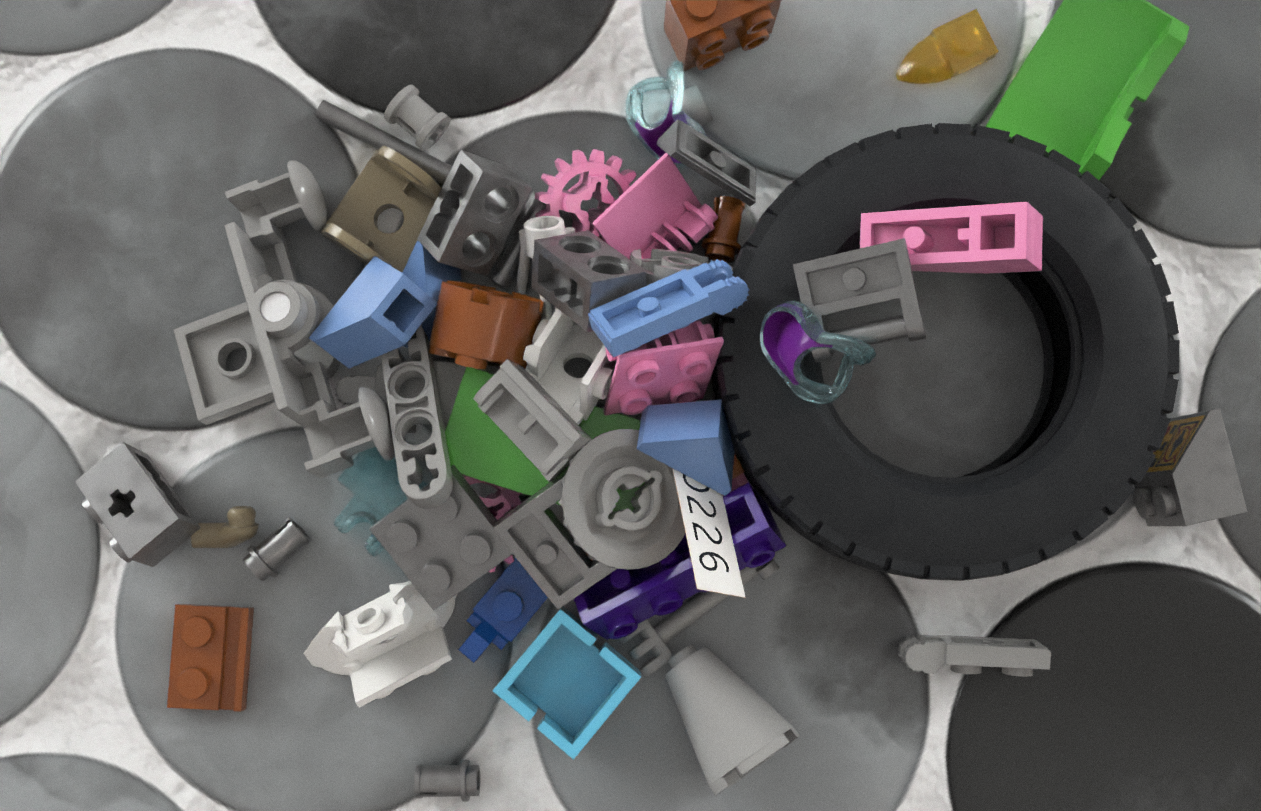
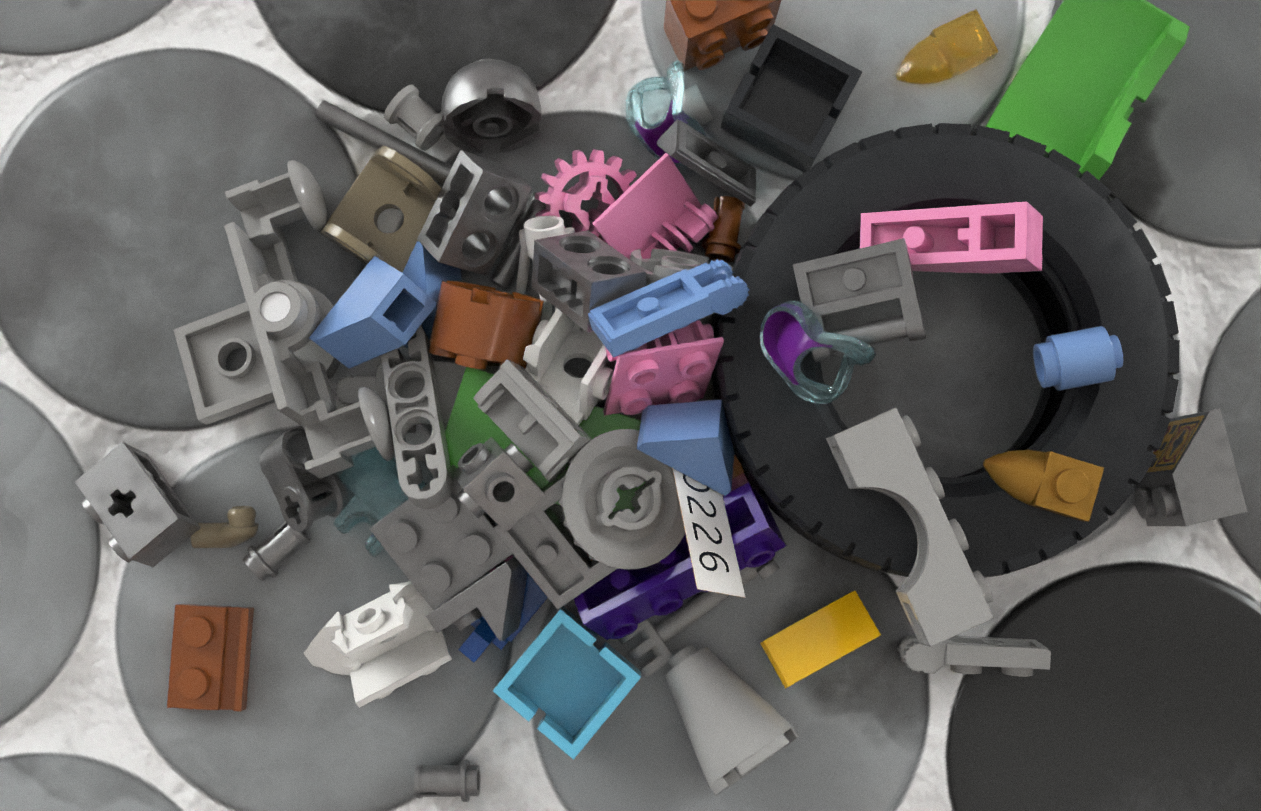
none -> flat silver piece [260,426,349,532]
none -> flat silver slope [426,557,528,641]
none -> flat silver cylinder [441,58,542,153]
none -> flat silver brick [452,437,546,533]
none -> black piece [721,24,862,173]
none -> yellow slope [760,591,881,689]
none -> light grey arch [826,408,994,647]
none -> pearl gold plate [983,450,1104,522]
none -> medium blue brick [1033,326,1123,391]

